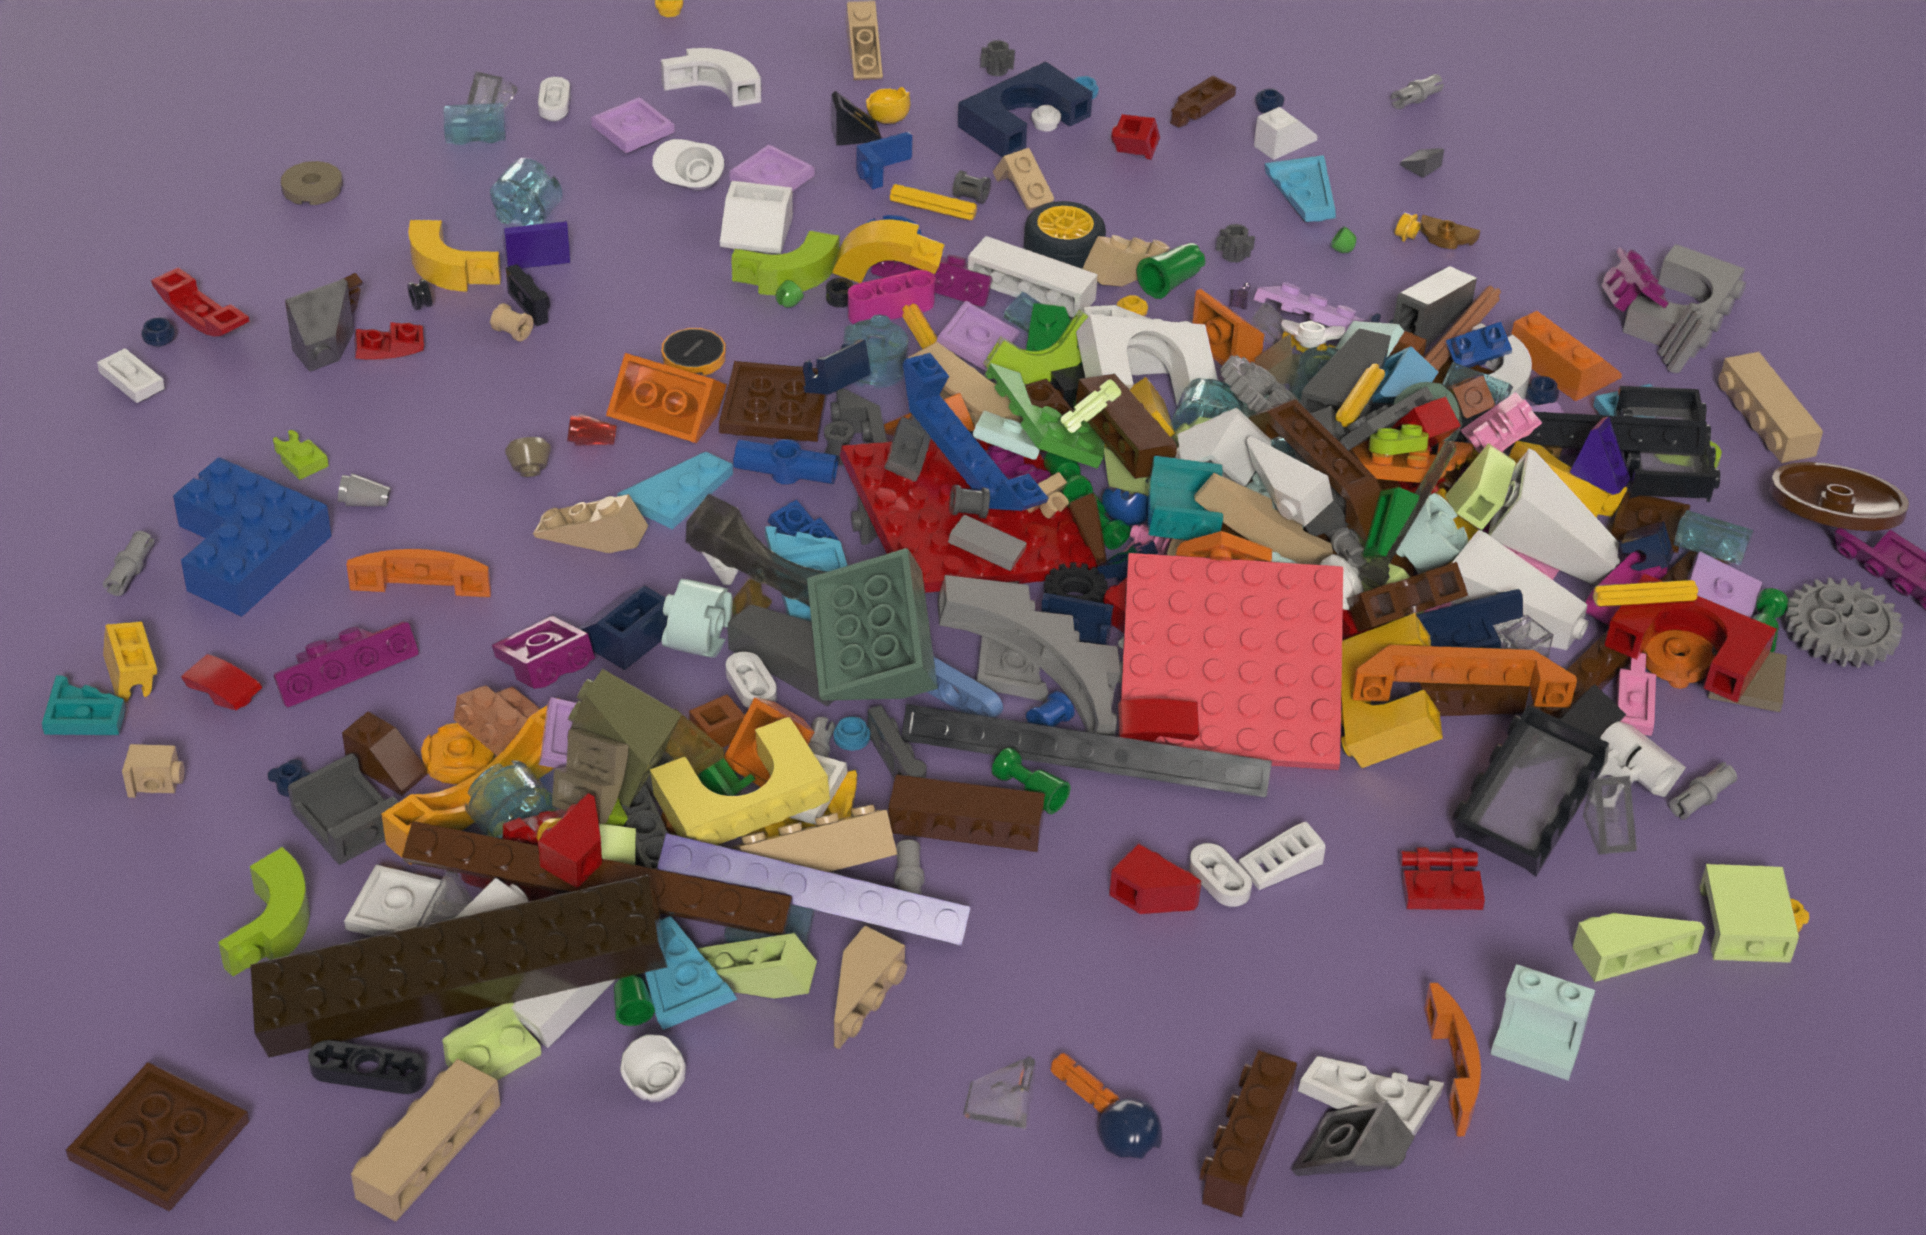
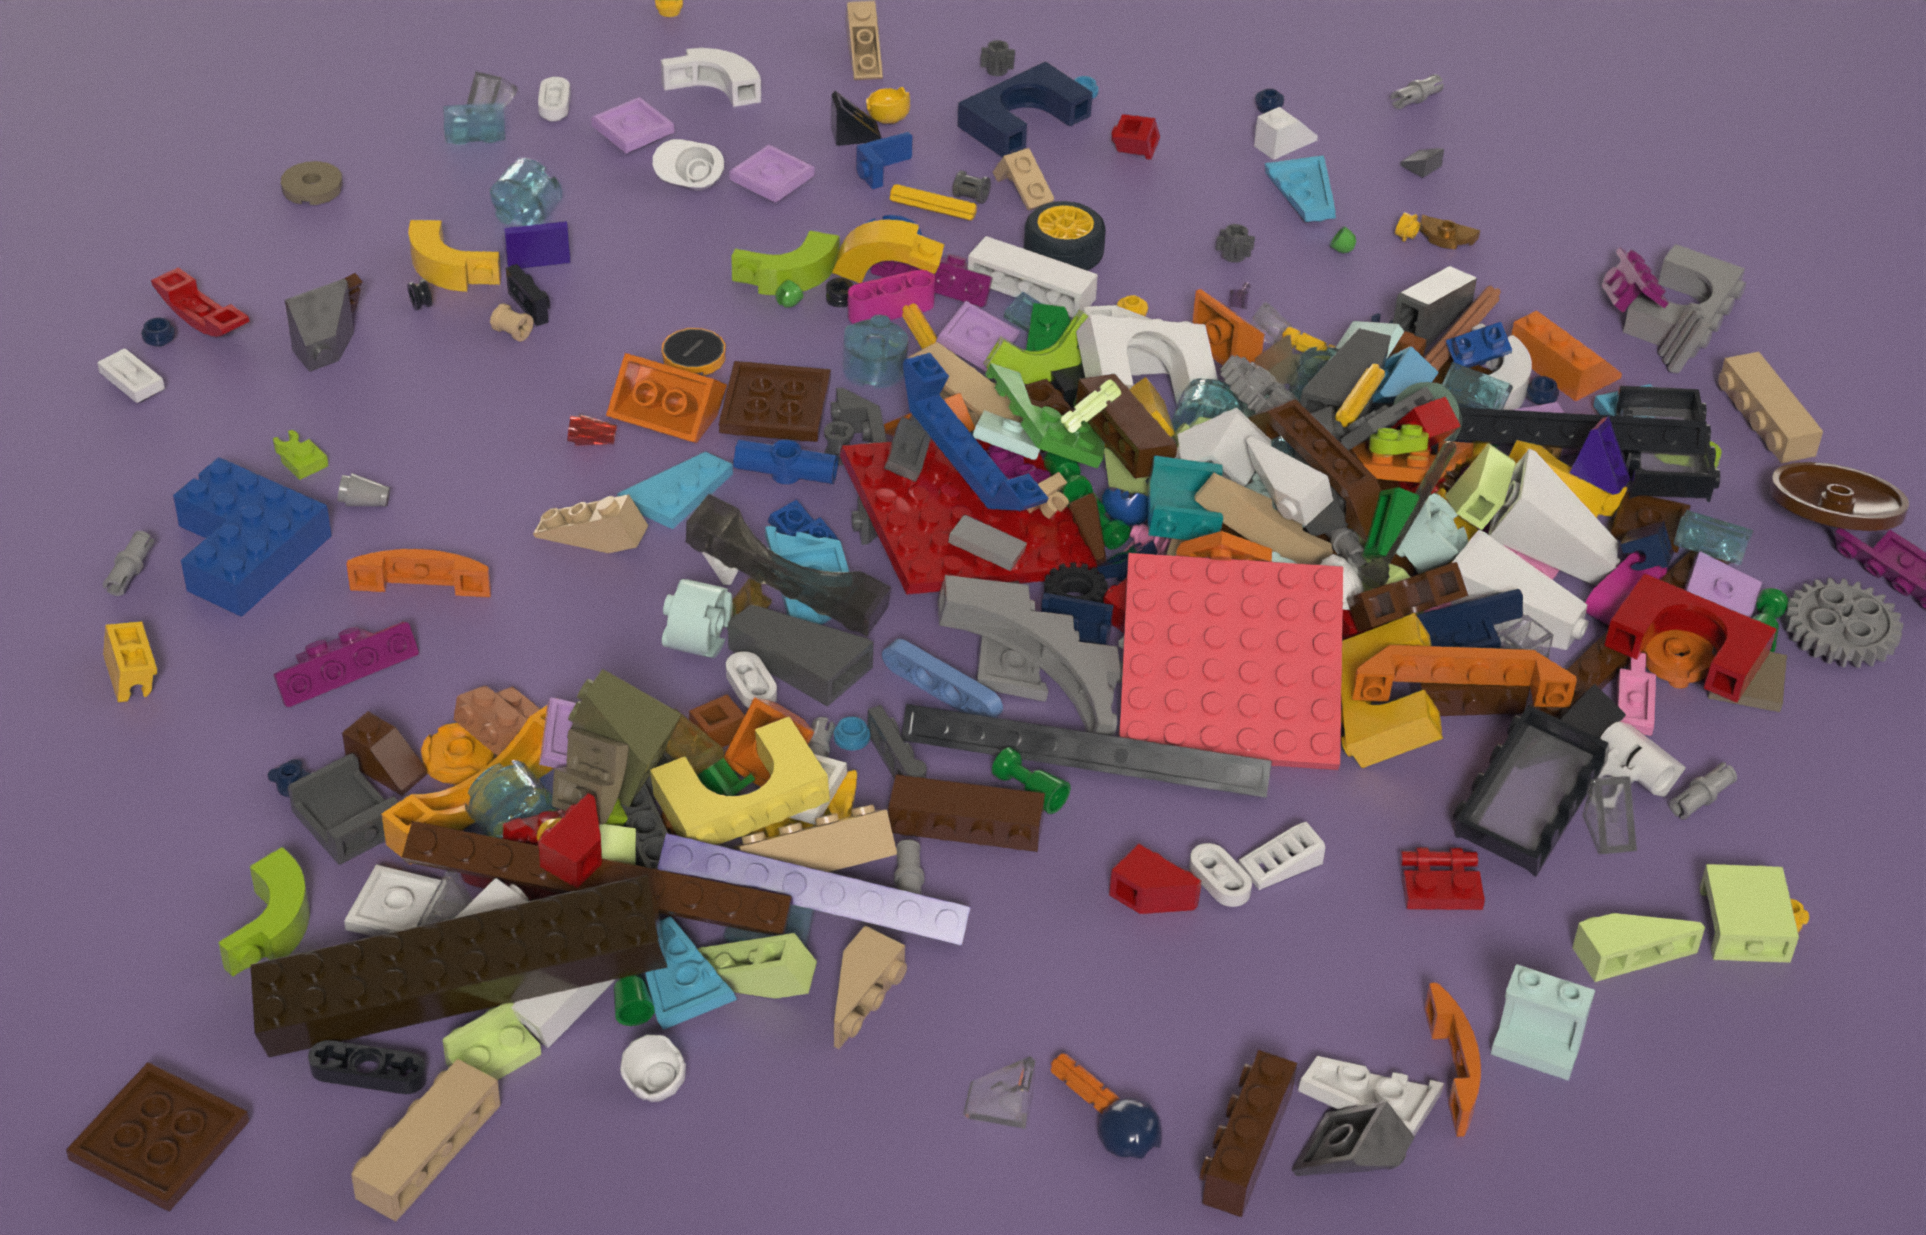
teal wing [42,675,126,735] -> none
tan brick [122,744,185,798] -> none
red slope [181,654,262,711] -> none
red slope [354,322,424,360] -> none
magenta plate [492,616,595,689] -> none
dark tan cone [505,437,551,477] -> none
dark blue slope [578,585,668,670] -> none
white slope [720,181,793,254] -> none
dark blue hinge [803,339,871,394] -> none
sand green slope [807,548,938,701] -> none
dark grey bush [949,485,990,519] -> none
blue bush [1026,691,1075,727] -> none
white plate [1032,105,1061,131] -> none
tan slope [1082,235,1170,287] -> none
red slope [1118,699,1200,742] -> none
green plant [1137,243,1205,299] -> none
reddish brown hinge [1170,75,1236,128] -> none
lavender wing [1254,282,1364,332] -> none
white plate [1281,320,1345,348] -> none
dark orange bracket [1446,375,1495,418] -> none
bright pink hinge [1460,392,1542,454] -> none
yellow axle [1593,580,1698,607] -> none

